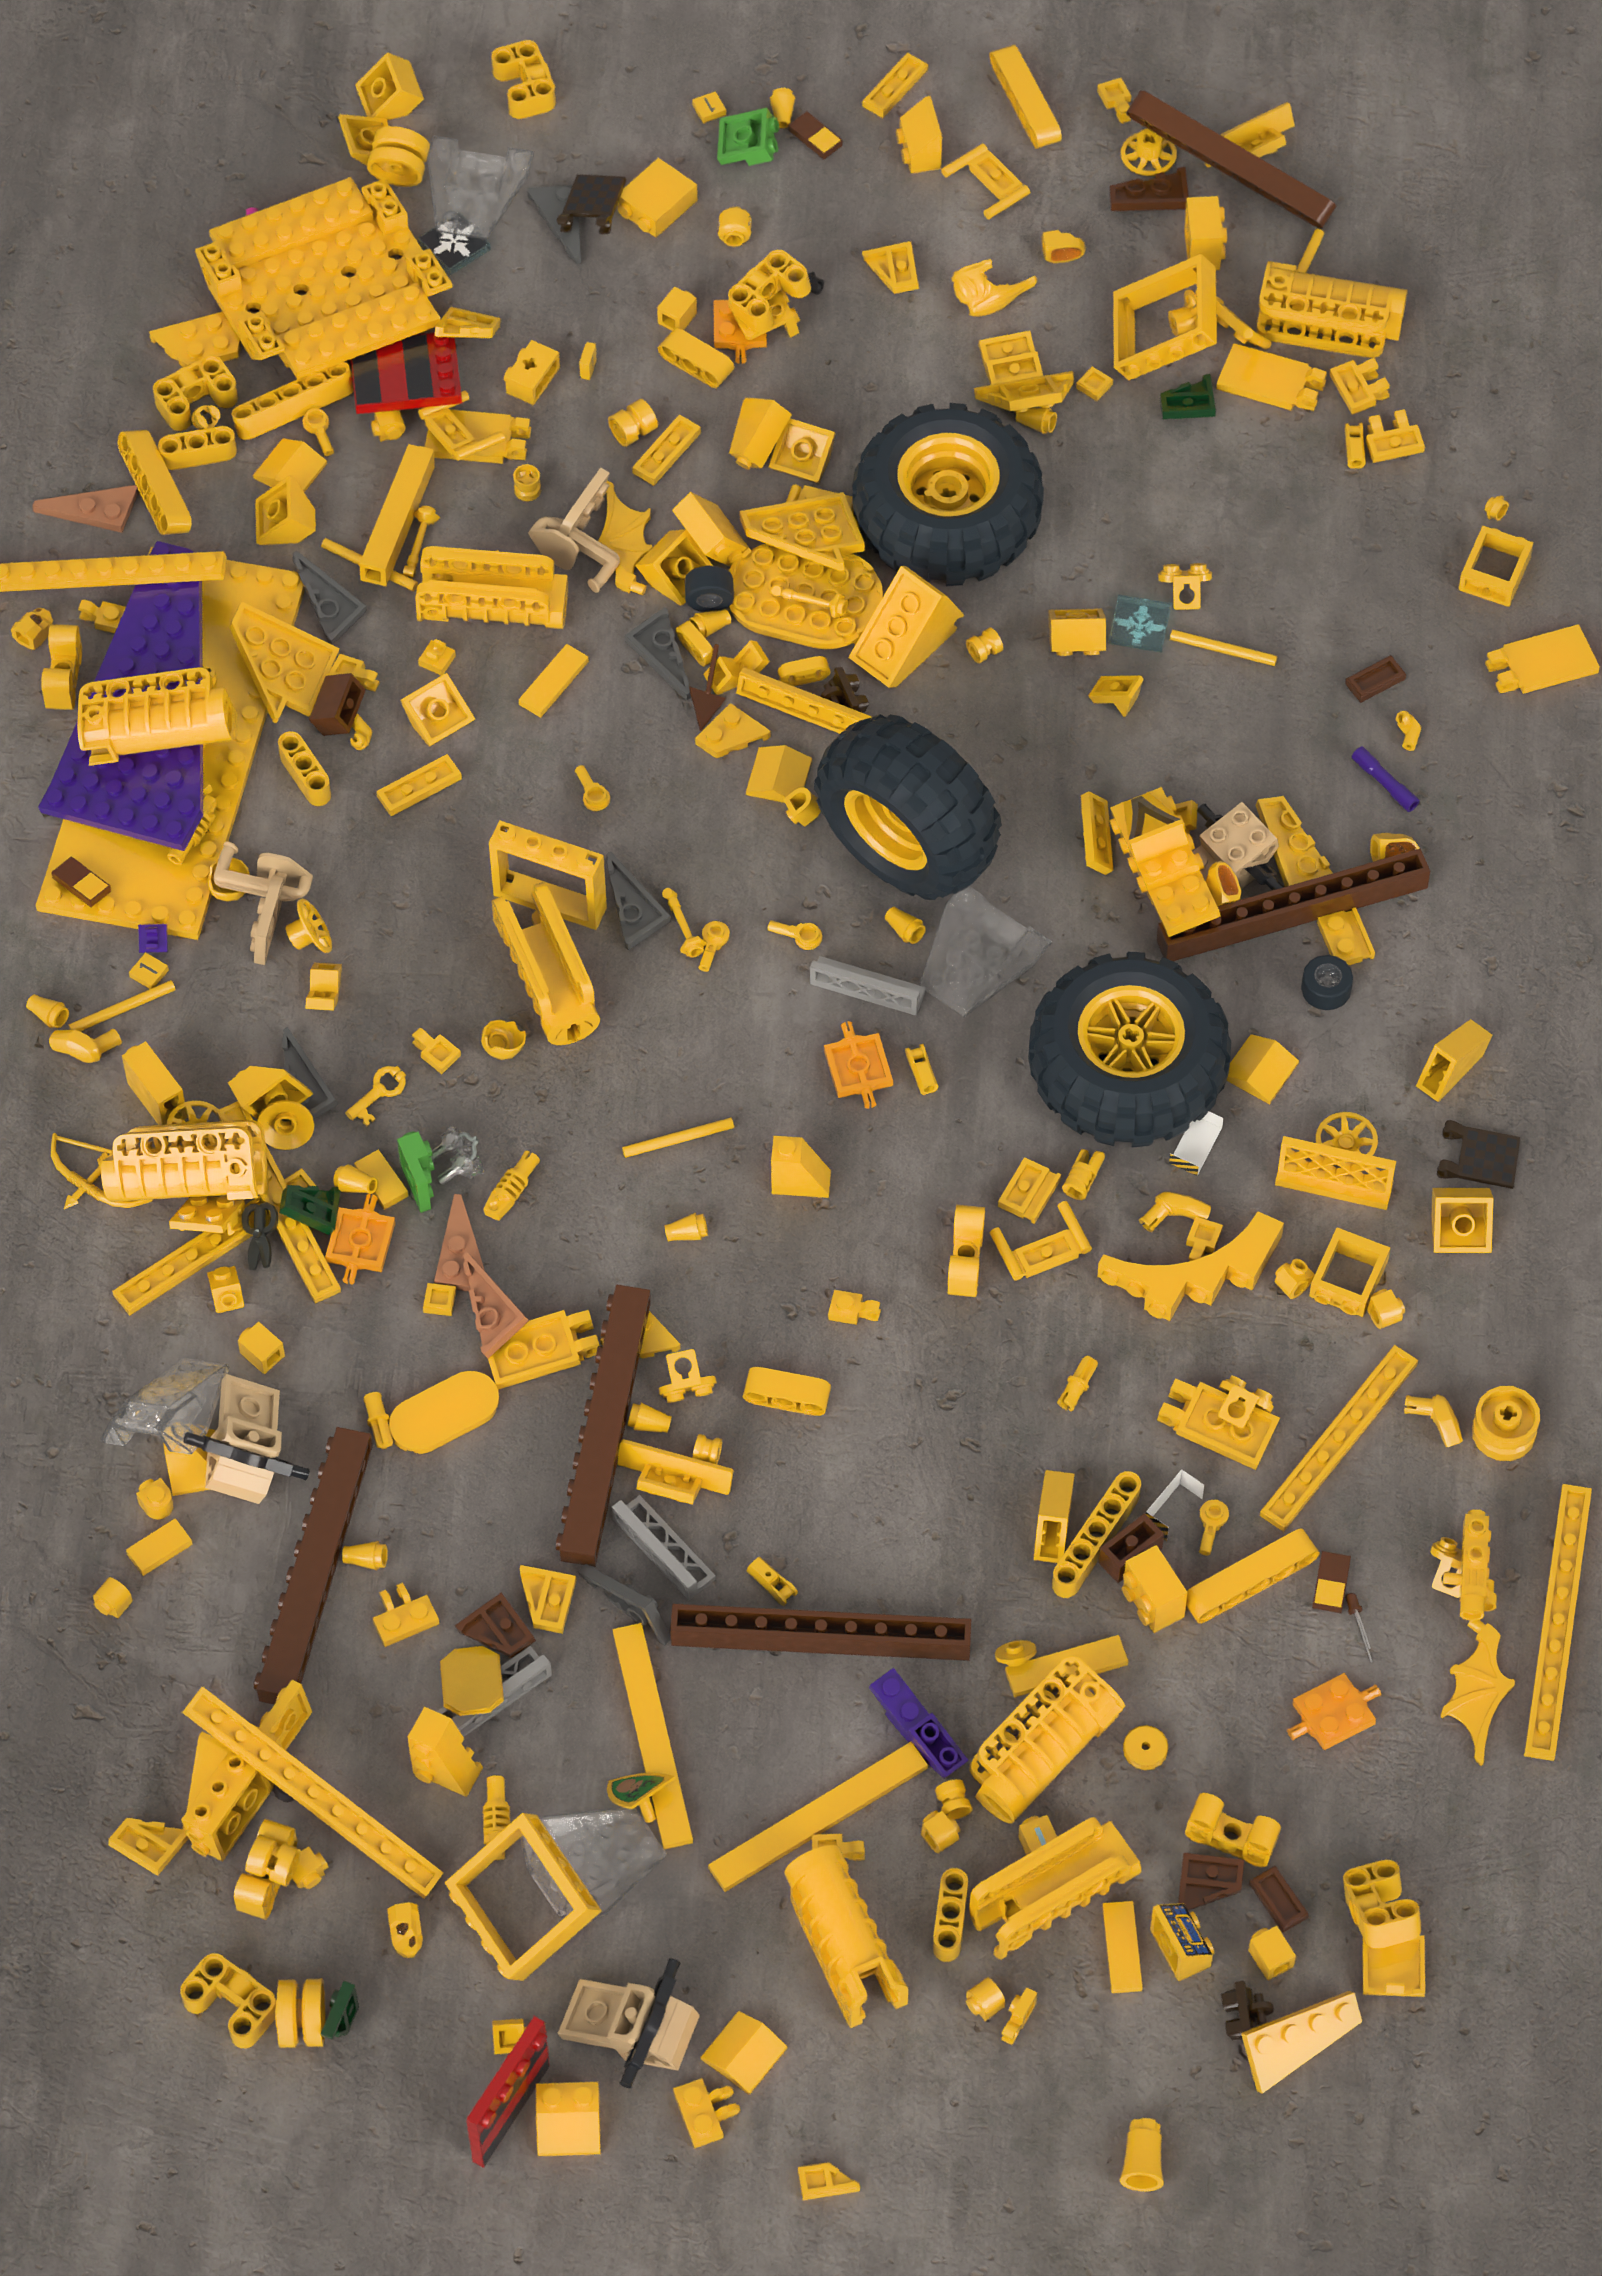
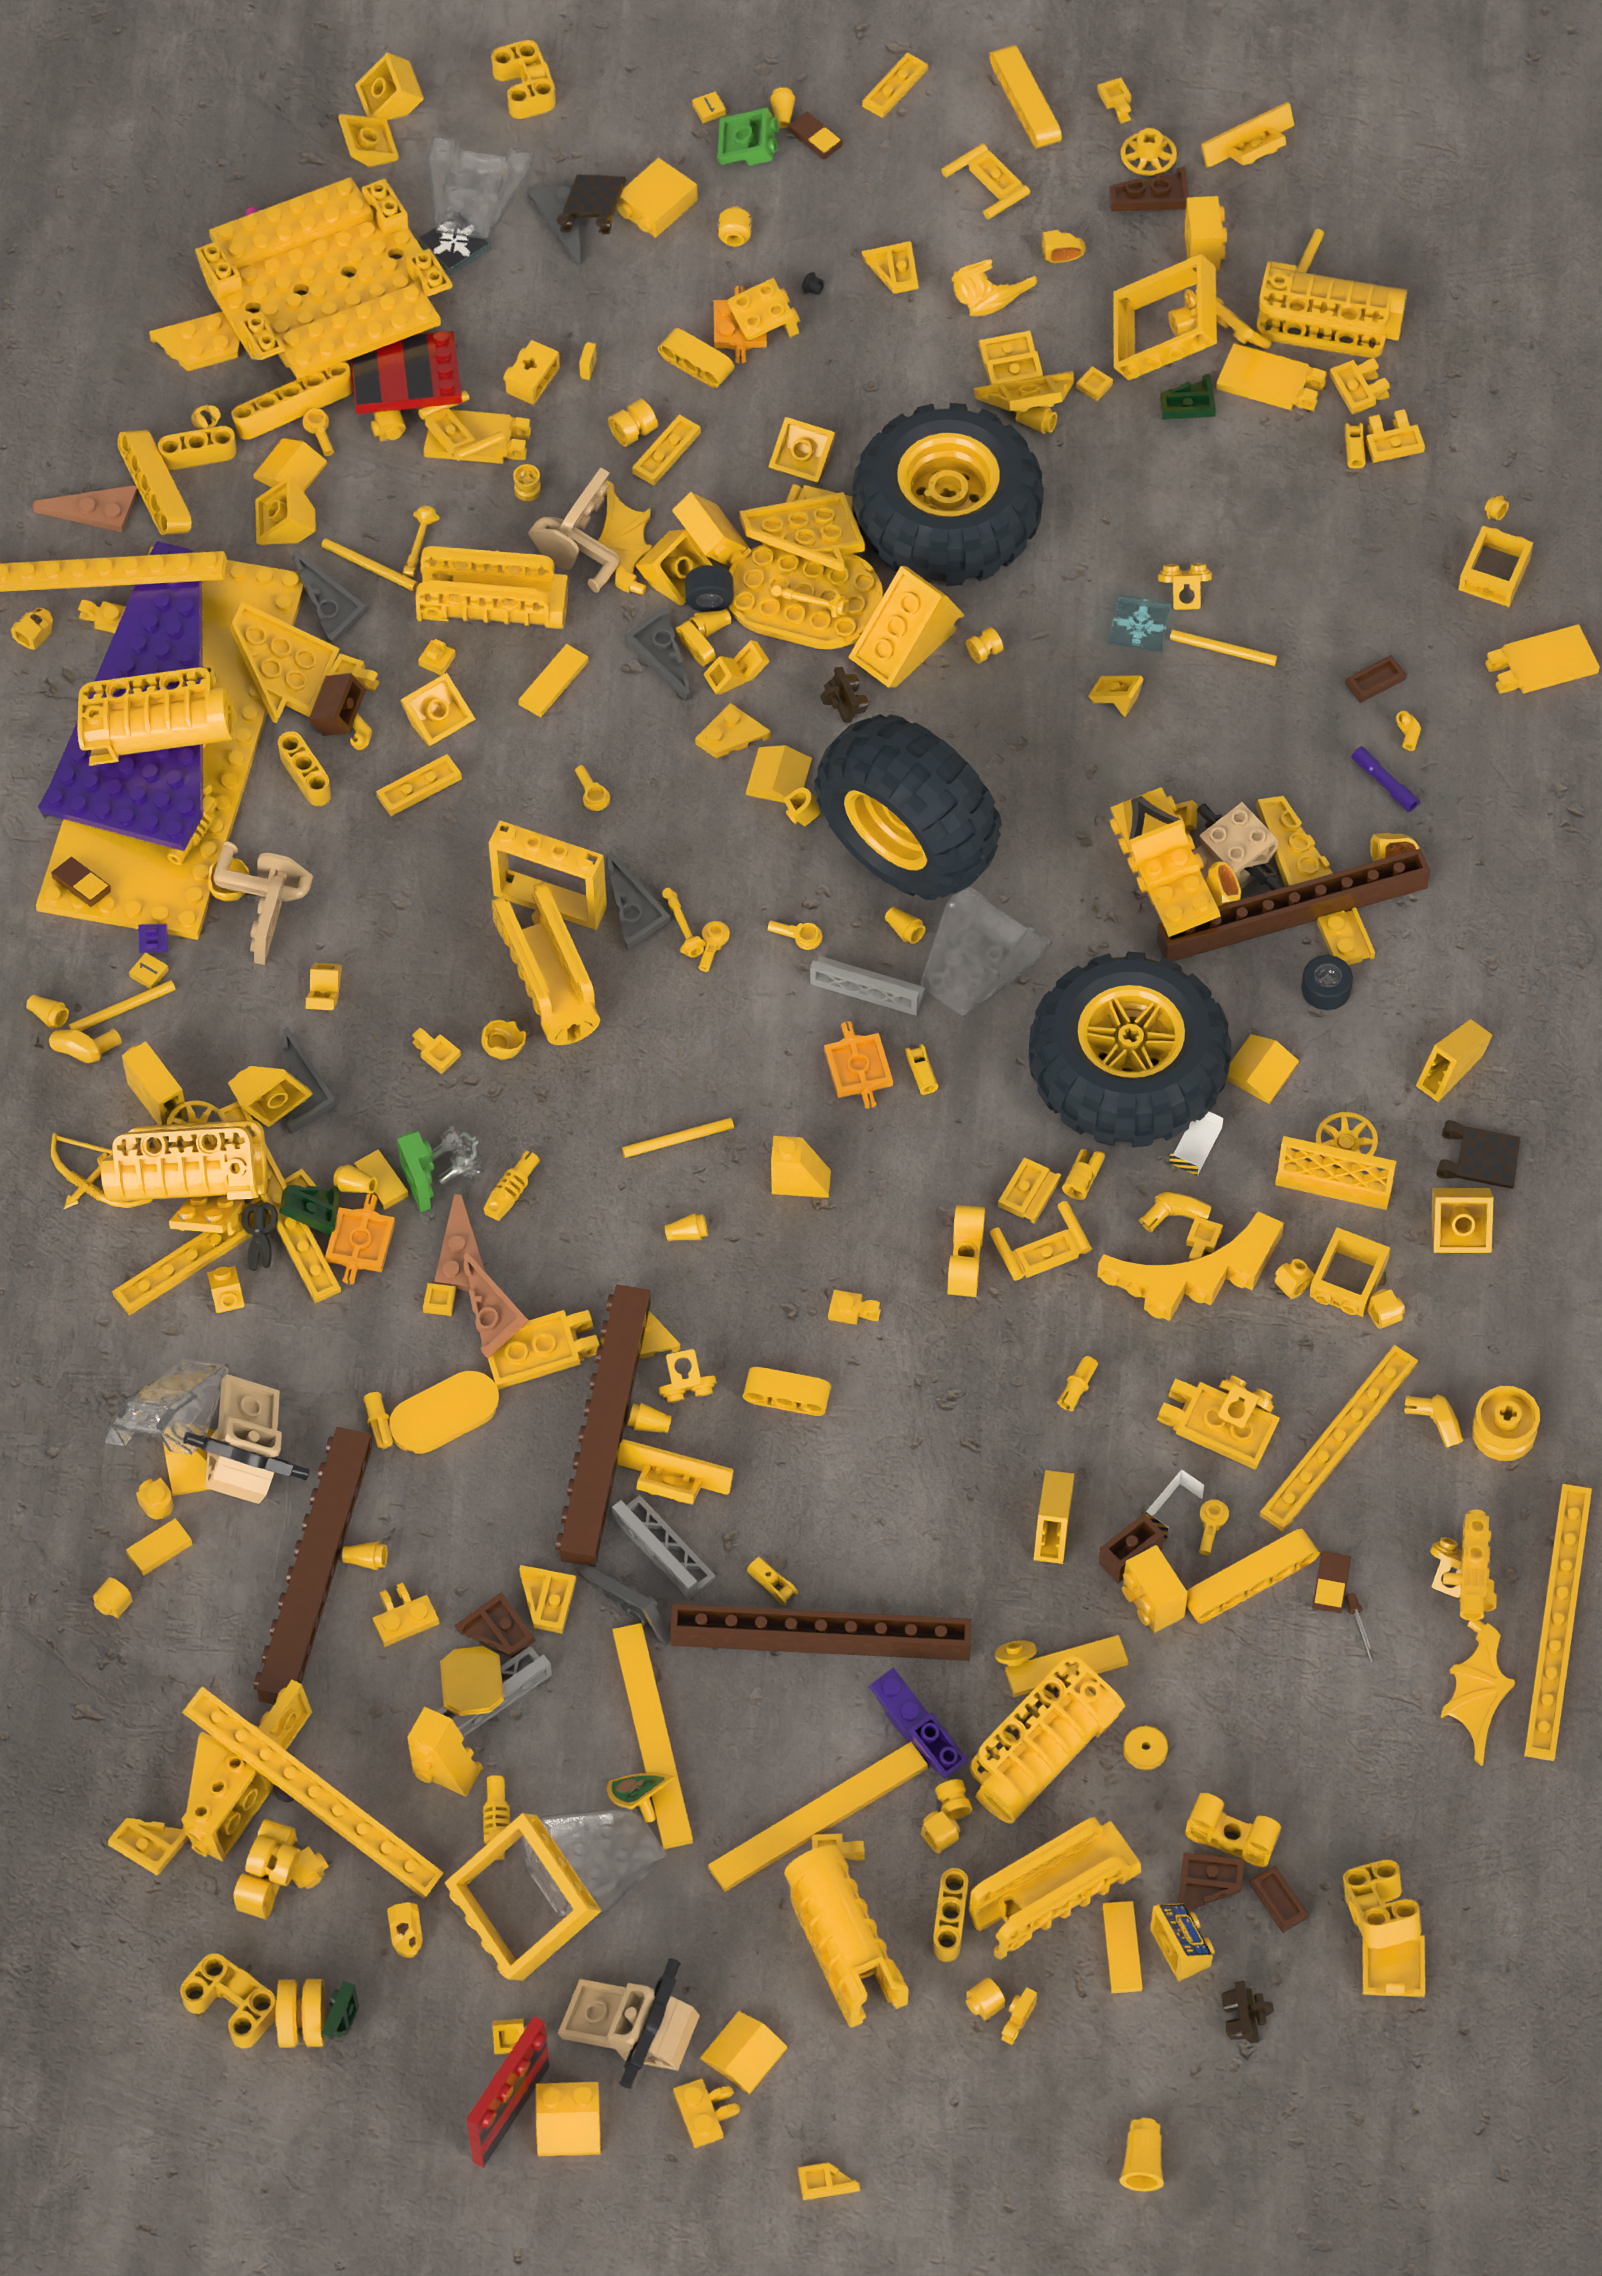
yellow beam [42,624,82,710] -> none
yellow beam [153,355,238,431] -> none
yellow brick [238,1321,285,1375] -> none
yellow dish [257,1100,314,1150] -> none
yellow wheel [286,898,332,954] -> none
yellow piece [345,1066,406,1127] -> none
yellow brick [359,444,435,586] -> none
yellow wheel [367,126,430,187] -> none
yellow wing [435,307,501,338] -> none
yellow brick [657,286,697,331] -> none
reddish brown piece [689,644,726,731] -> none
yellow wheel [692,1434,722,1464] -> none
yellow beam [728,250,811,332] -> none
yellow slope [729,397,792,470] -> none
yellow tile [736,667,872,734] -> none
yellow beam [777,656,831,686] -> none
yellow slope [896,96,942,174] -> none
yellow brick [1018,1815,1057,1855] -> none
yellow slope [1048,608,1106,656] -> none
yellow beam [1052,1471,1141,1598] -> none
yellow plate [1081,791,1113,875] -> none
reddish brown beam [1126,90,1337,229] -> none
yellow wing [1241,1991,1362,2093] -> none
yellow brick [1249,1926,1296,1981] -> none
light orange plate [1287,1673,1381,1750] -> none

